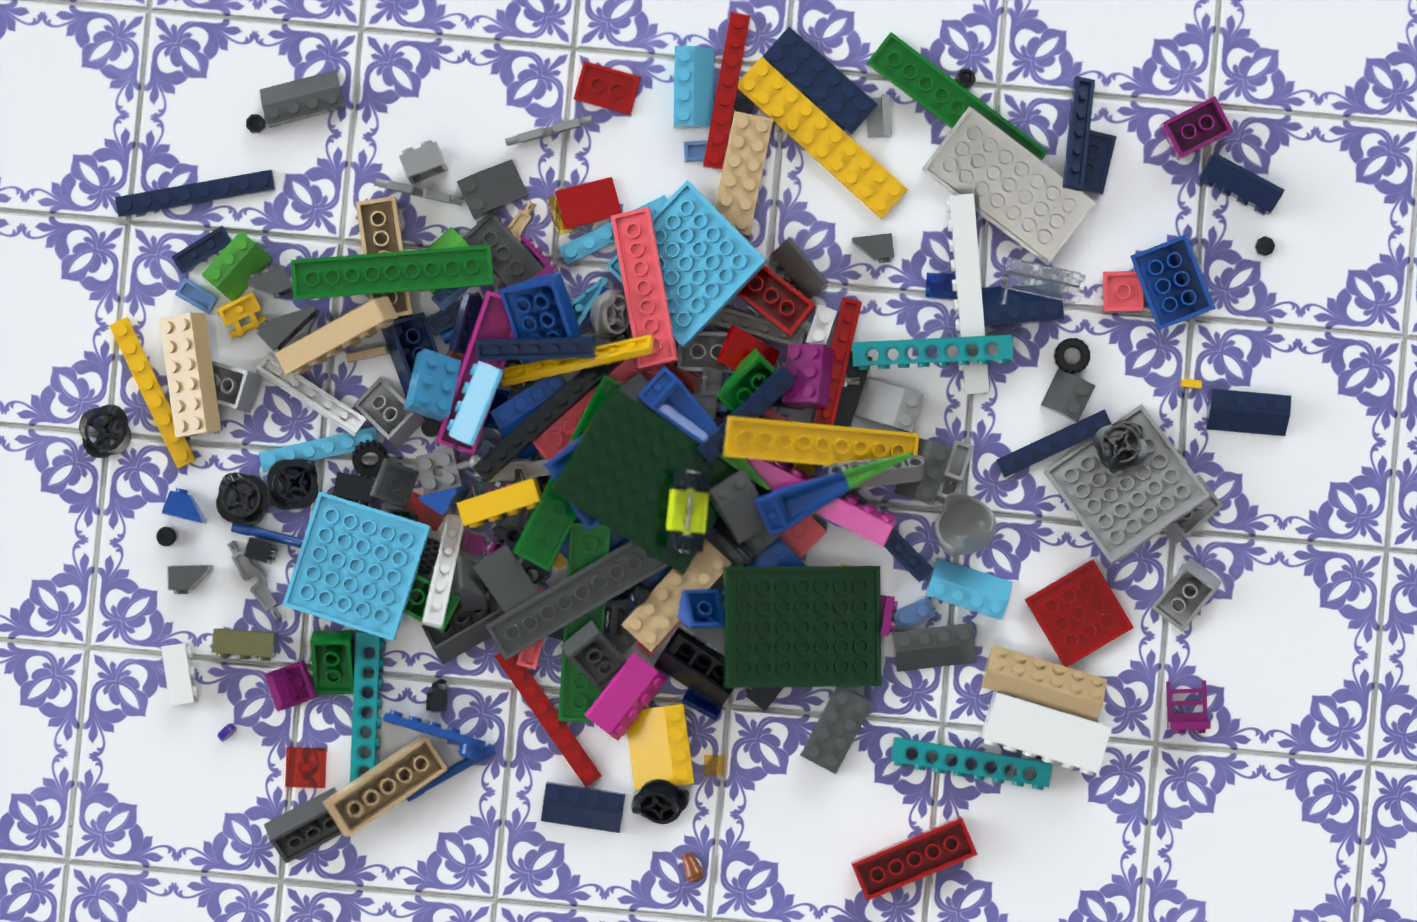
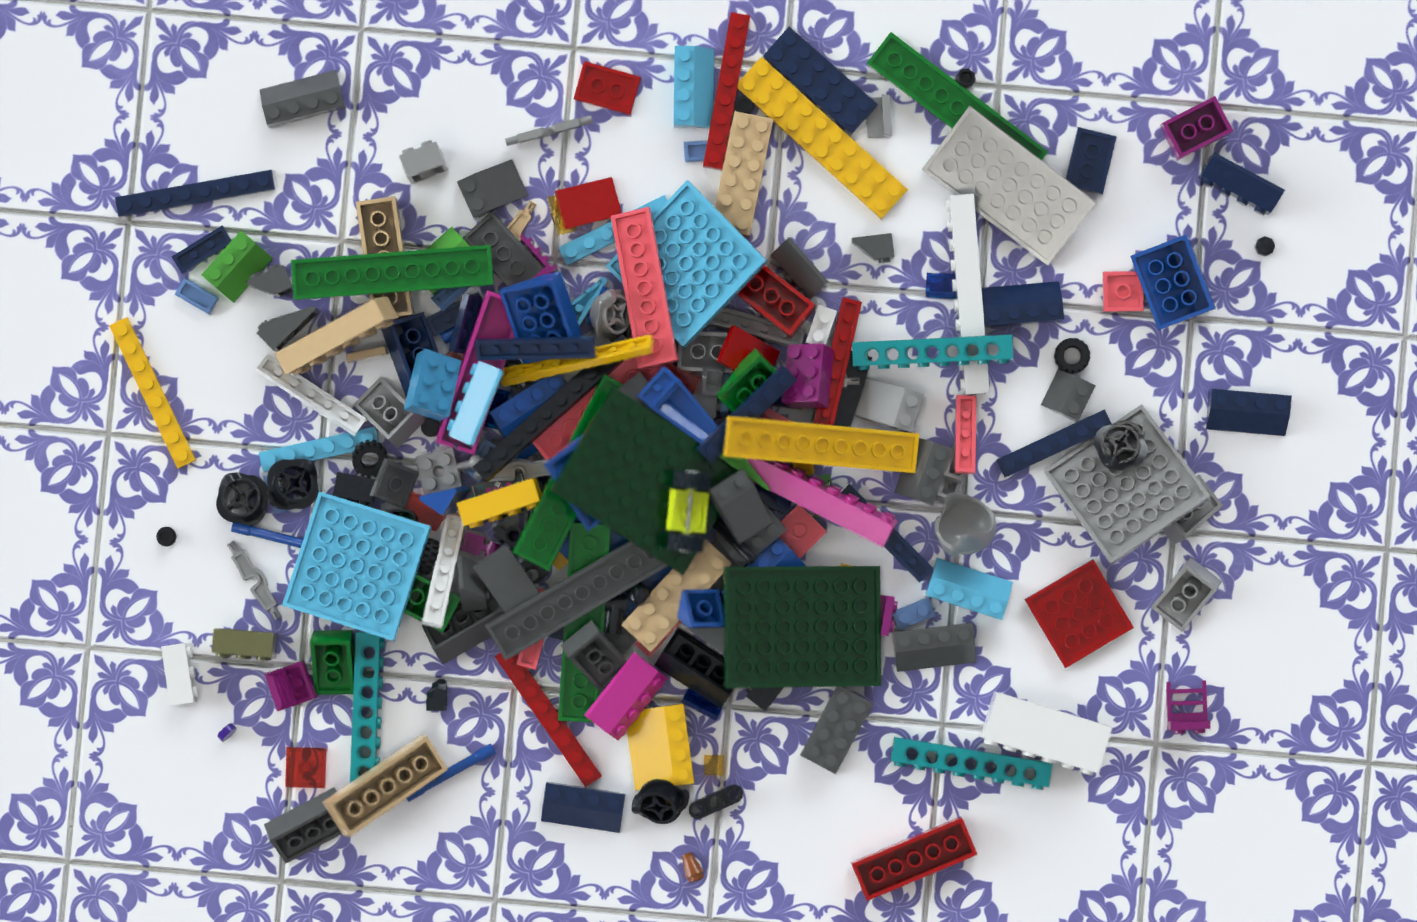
black piece [79,404,131,458] -> none
tan brick [159,313,221,438] -> none
blue slope [162,488,207,523] -> none
dark grey slope [168,565,213,594] -> none
light grey slope [212,361,262,413] -> none
yellow plate [217,292,267,339] -> none
black brick [243,537,278,564] -> none
black tile [246,114,265,134] -> none
light grey piece [374,178,464,206] -> none
blue plate [383,710,486,760] -> none
blue plate [755,452,912,535] -> none
light grey beam [828,455,925,488] -> none
tan brick [981,644,1107,722] -> none
clear slope [1001,257,1086,304] -> none
dark blue plate [1062,76,1095,191] -> none
yellow tile [1179,379,1202,389] -> none
none -> black beam [689,784,743,819]
none -> coral plate [955,395,976,474]

